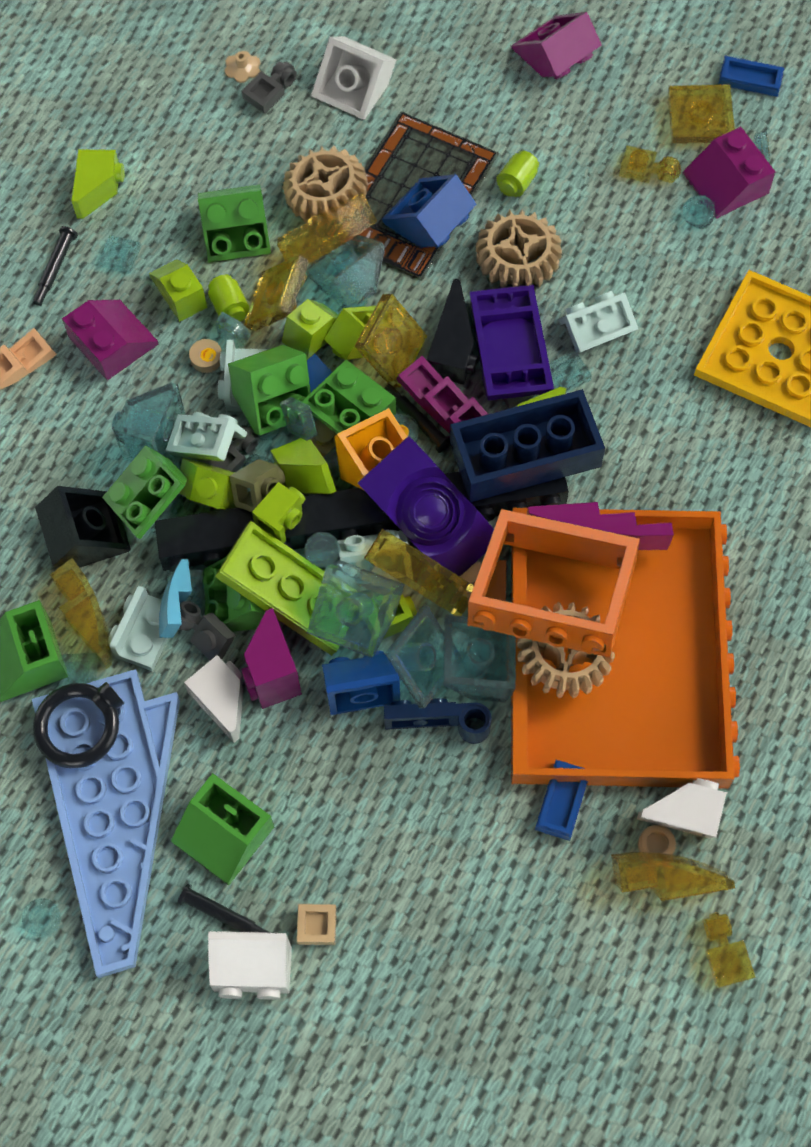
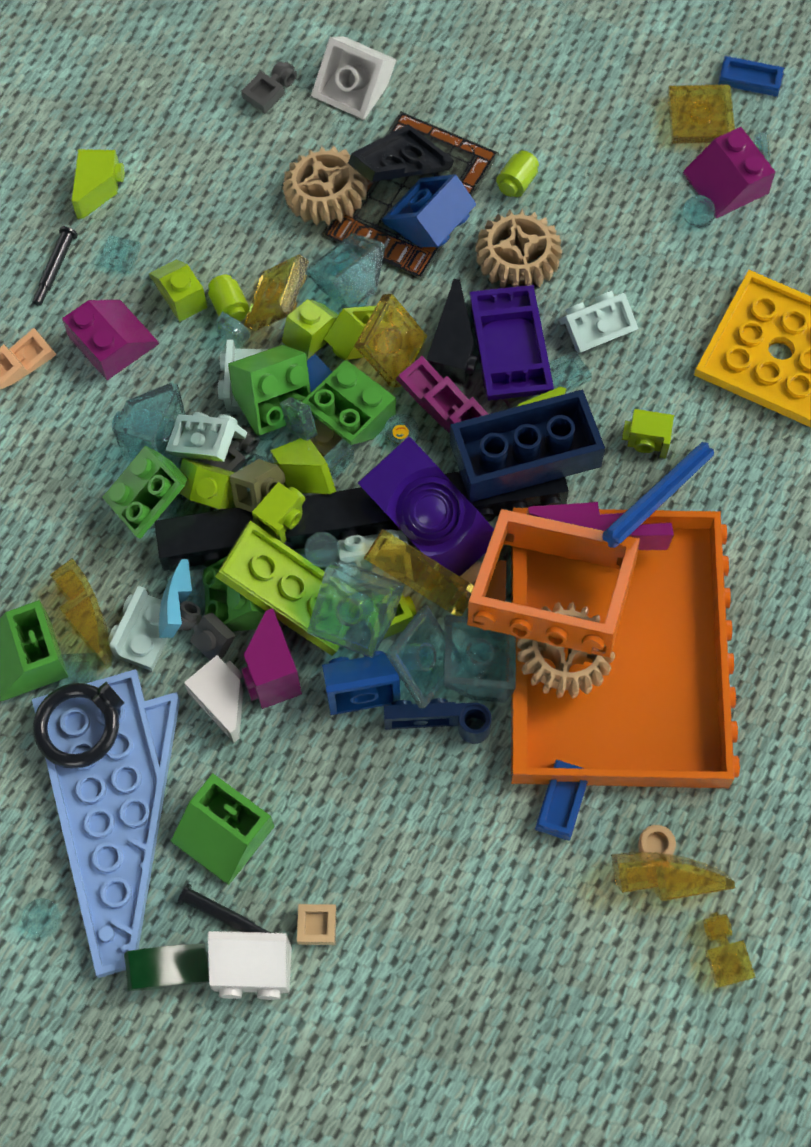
black slope [35,486,131,568] -> none
tan tile [189,339,222,373] -> none
bright green slope [198,184,271,263] -> none
tan plant [224,51,261,83] -> none
clear yellow slope [277,192,377,272] -> none
light orange slope [335,408,407,490] -> none
black piece [384,384,450,453] -> none
magenta slope [511,12,602,79] -> none
clear yellow plate [619,145,682,183] -> none
white slope [637,778,727,838] -> none
none -> dark green slope [124,943,209,991]
none -> black wing [348,124,455,182]
none -> blue axle [602,442,714,548]
none -> lime brick [622,409,674,459]

